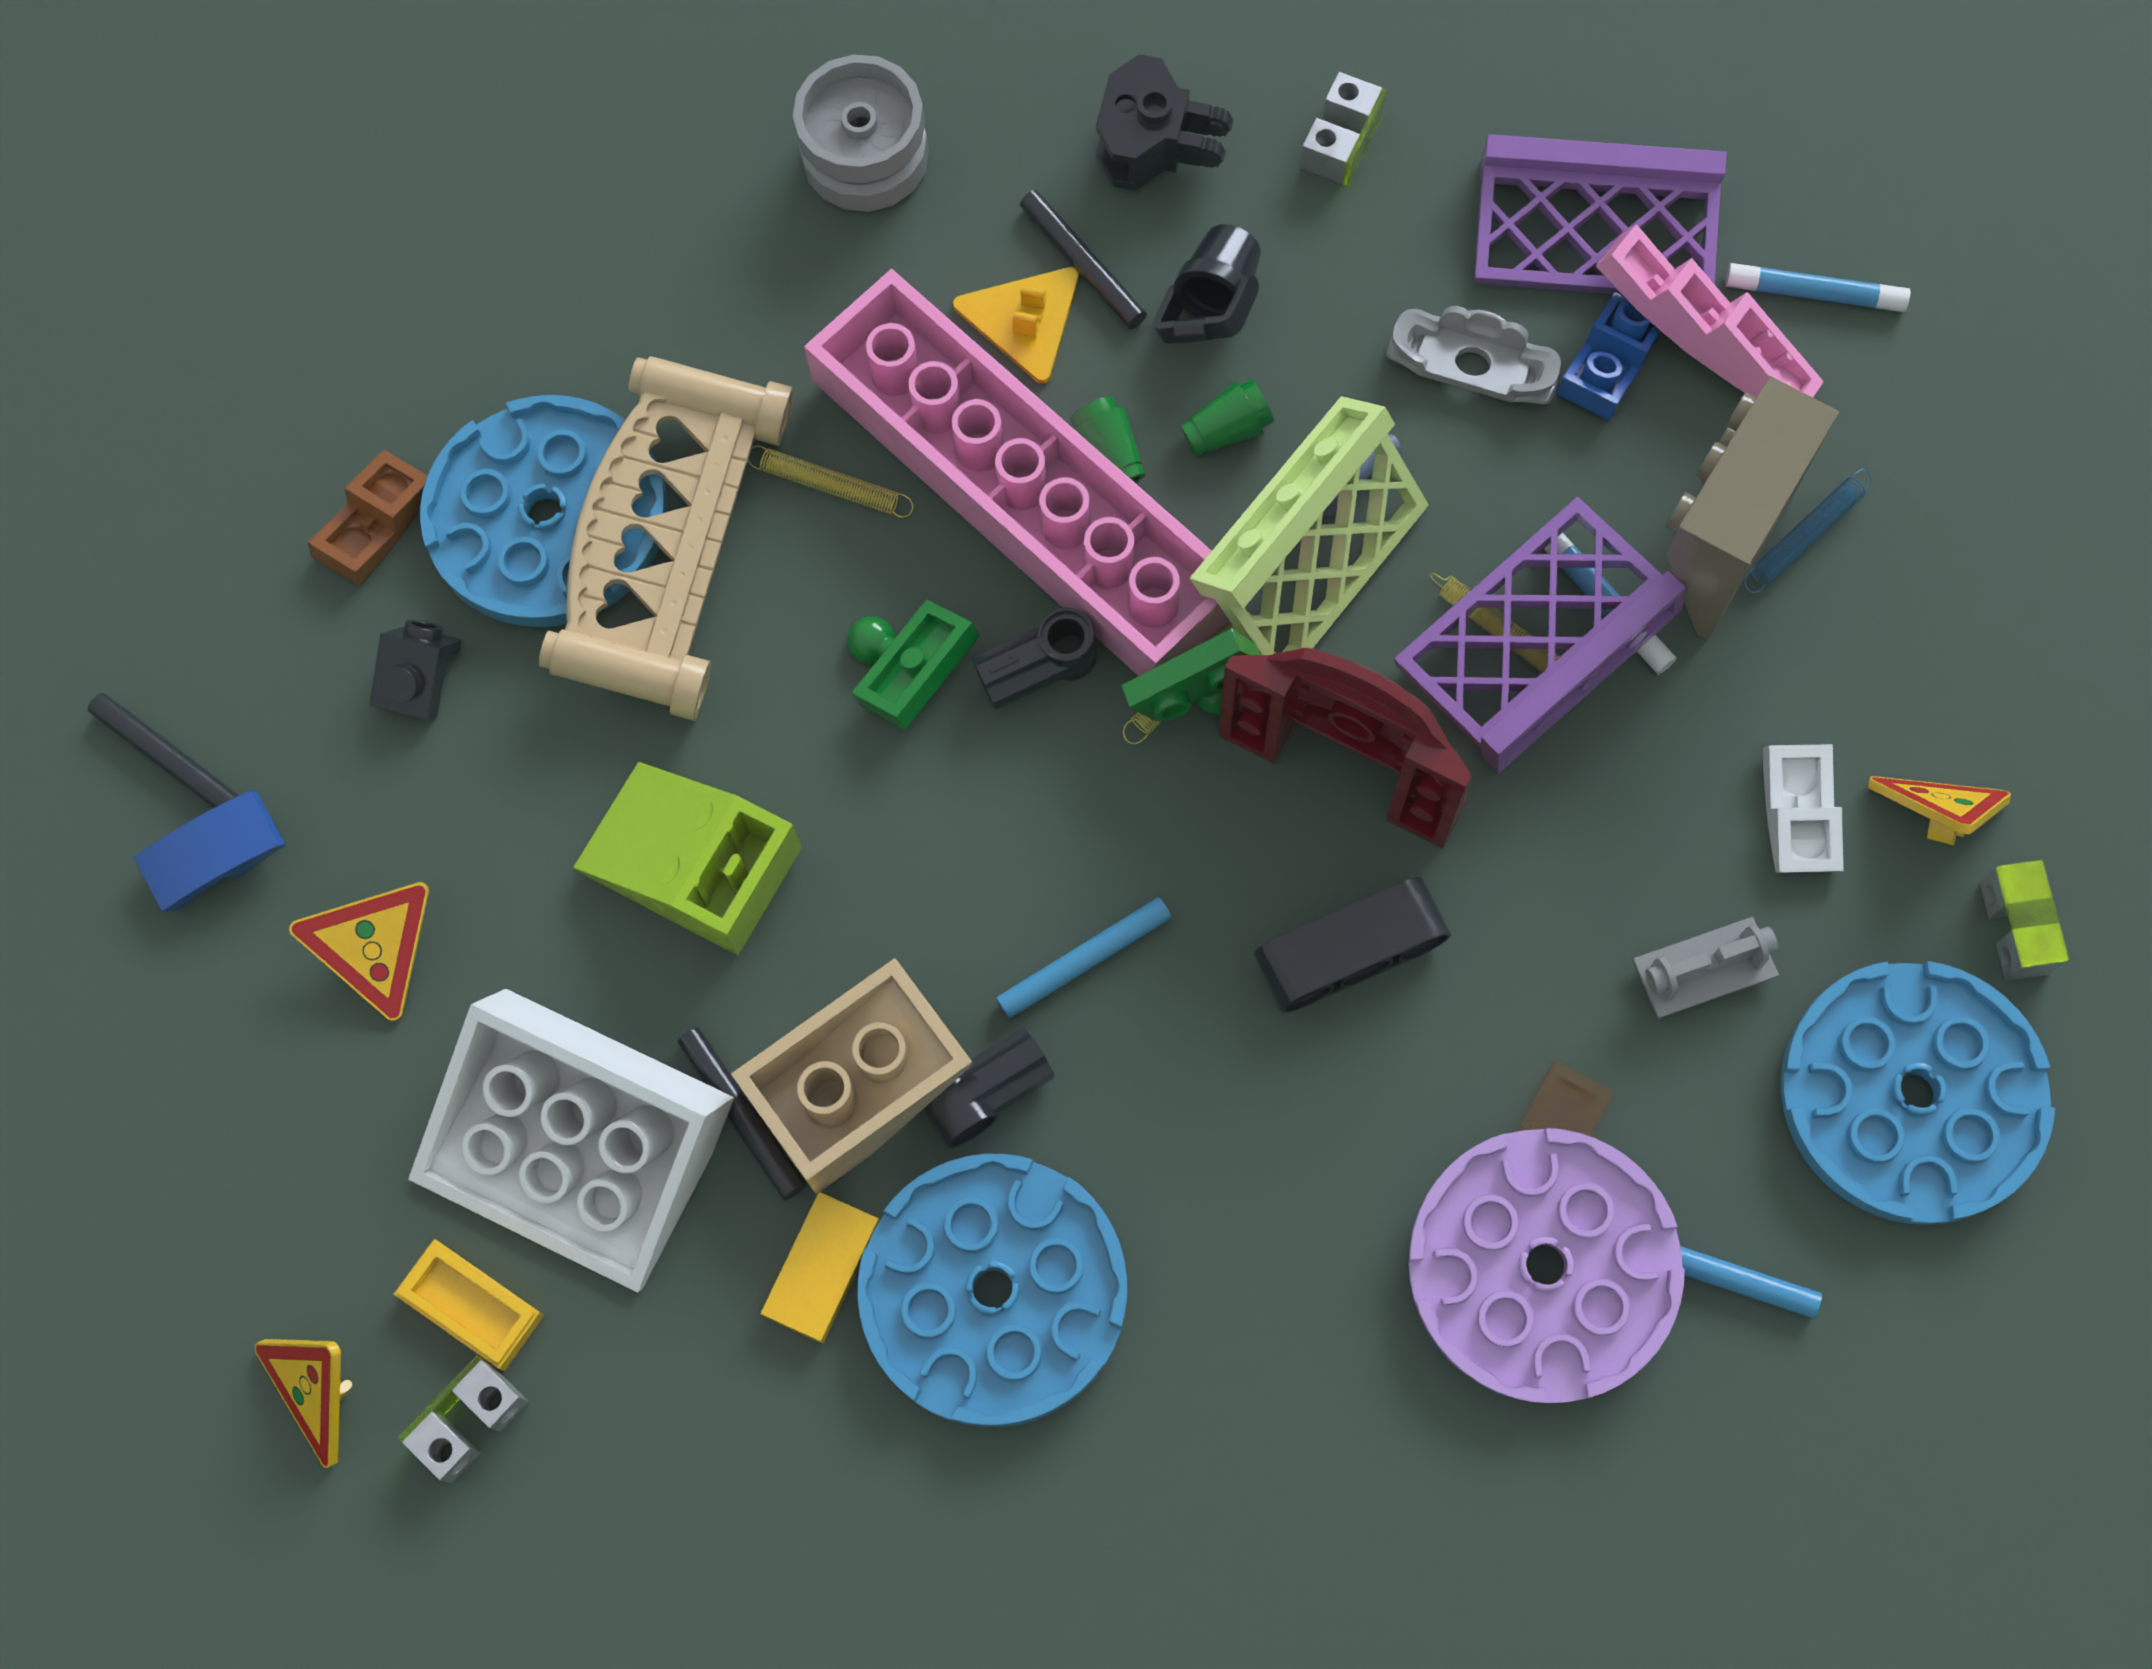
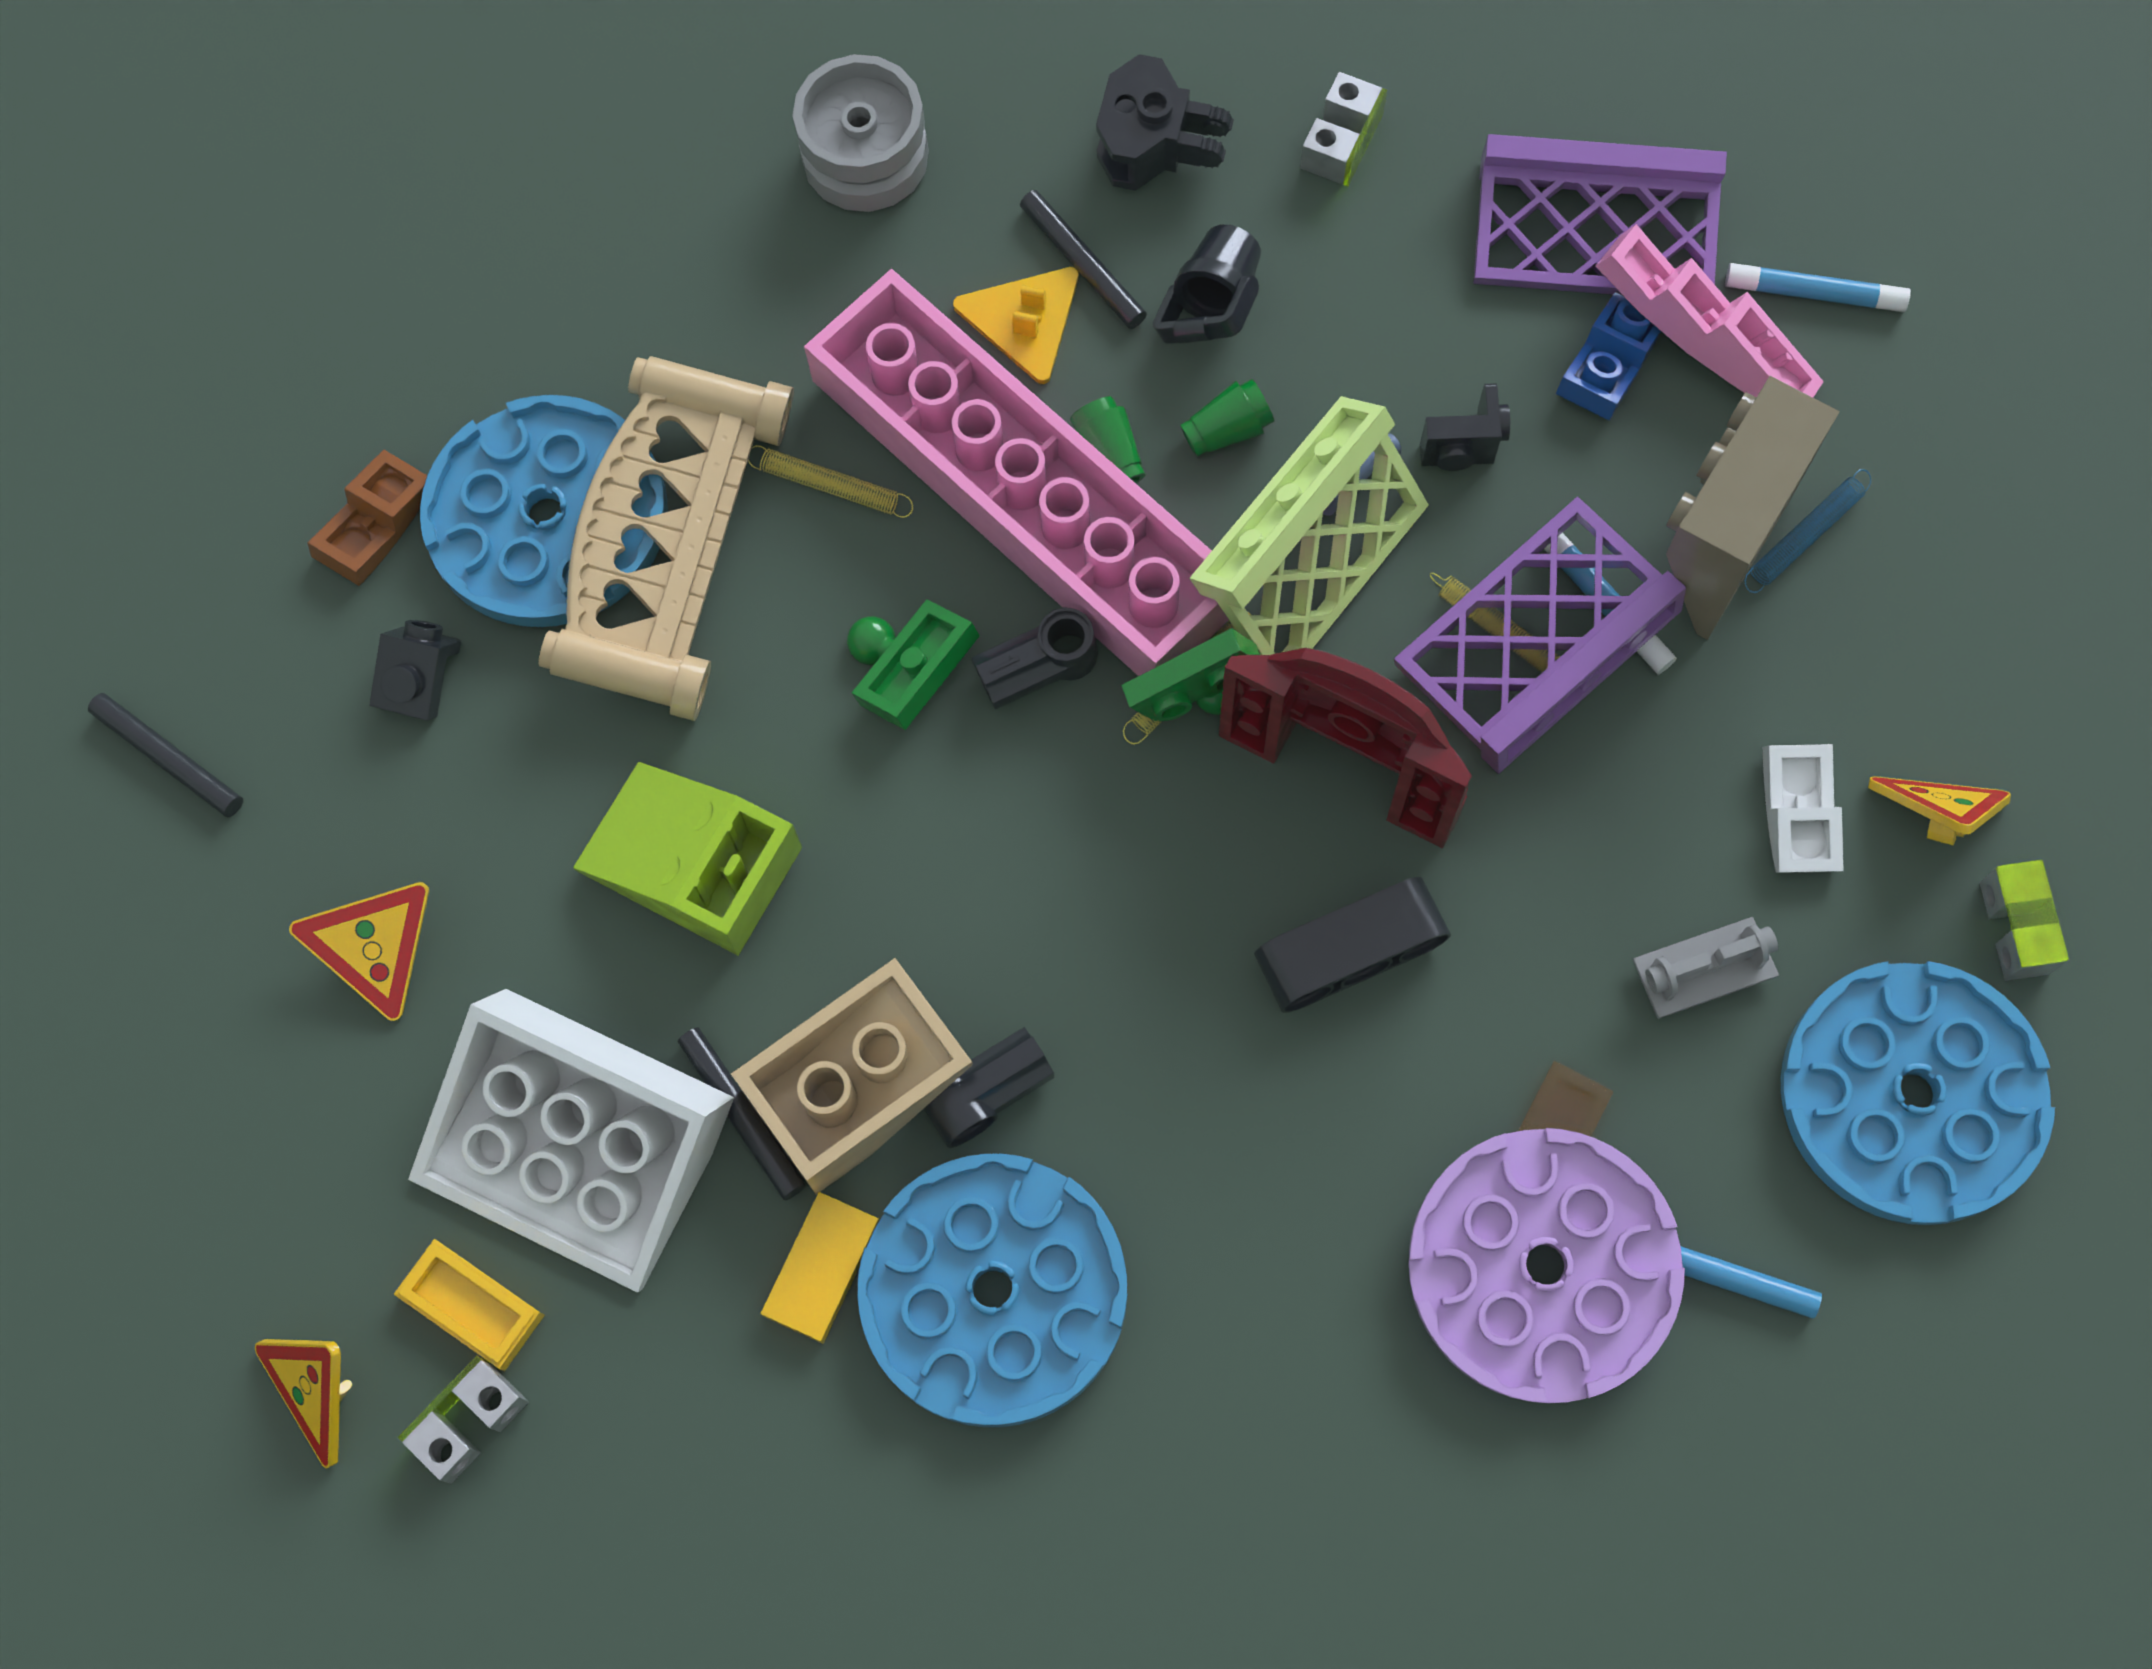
blue slope [133,791,286,912] -> none
dark azure bar [995,897,1172,1019] -> none
light grey piece [1386,306,1561,404] -> none
none -> black bracket [1420,383,1510,471]

